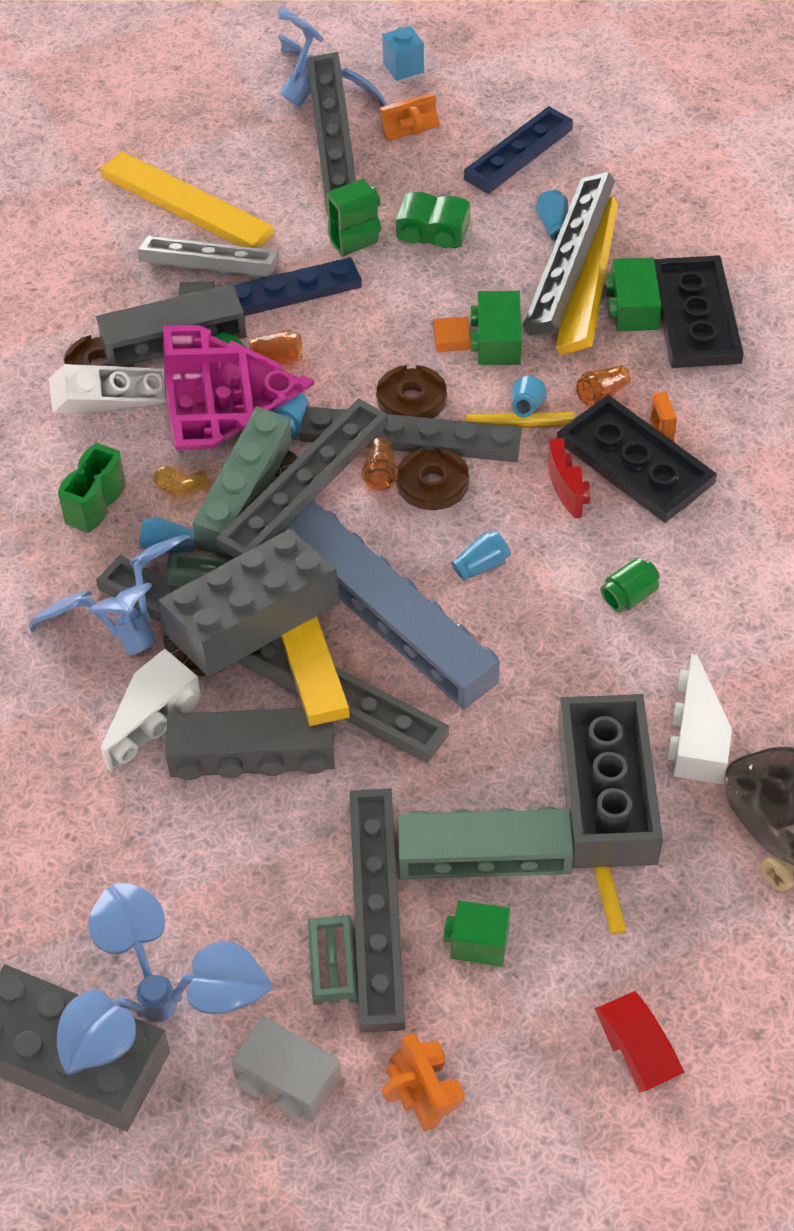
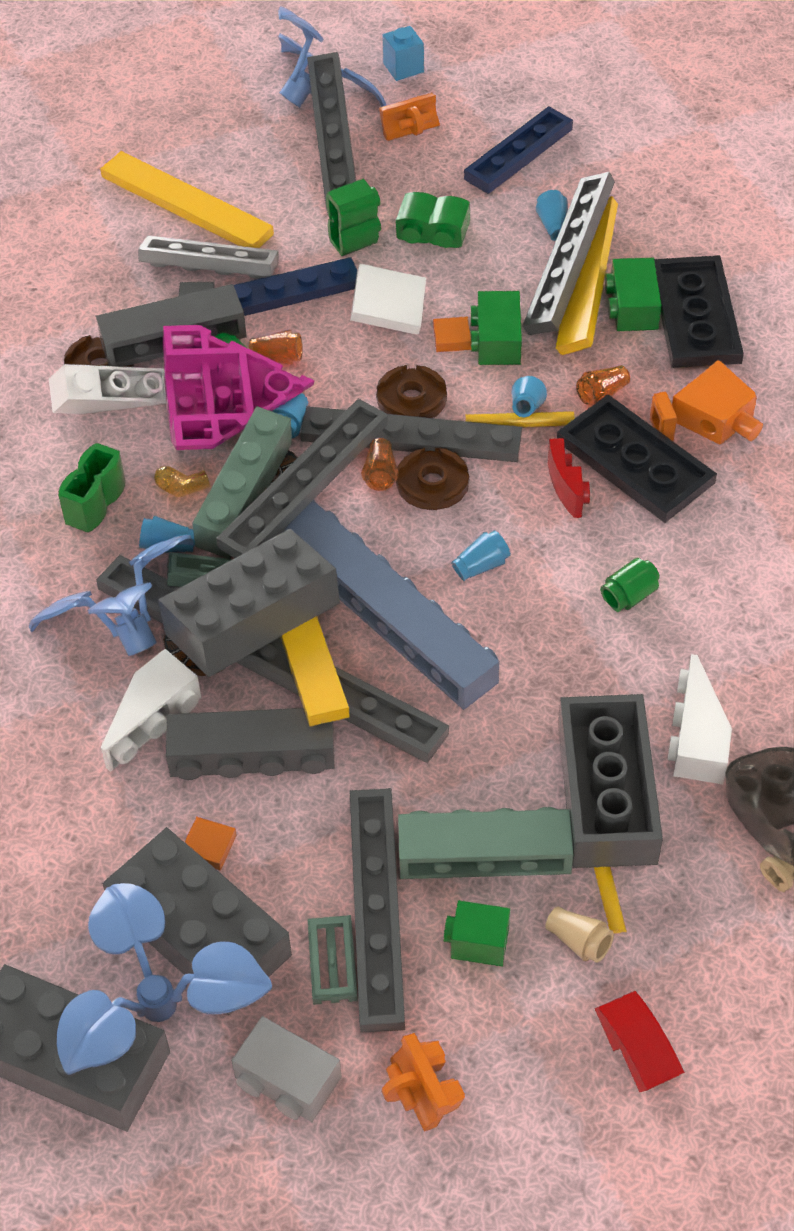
none -> dark grey brick [102,827,292,1015]
none -> orange tile [185,816,237,871]
none -> white tile [350,264,426,334]
none -> tan cone [545,906,614,963]
none -> orange torso [672,360,763,444]

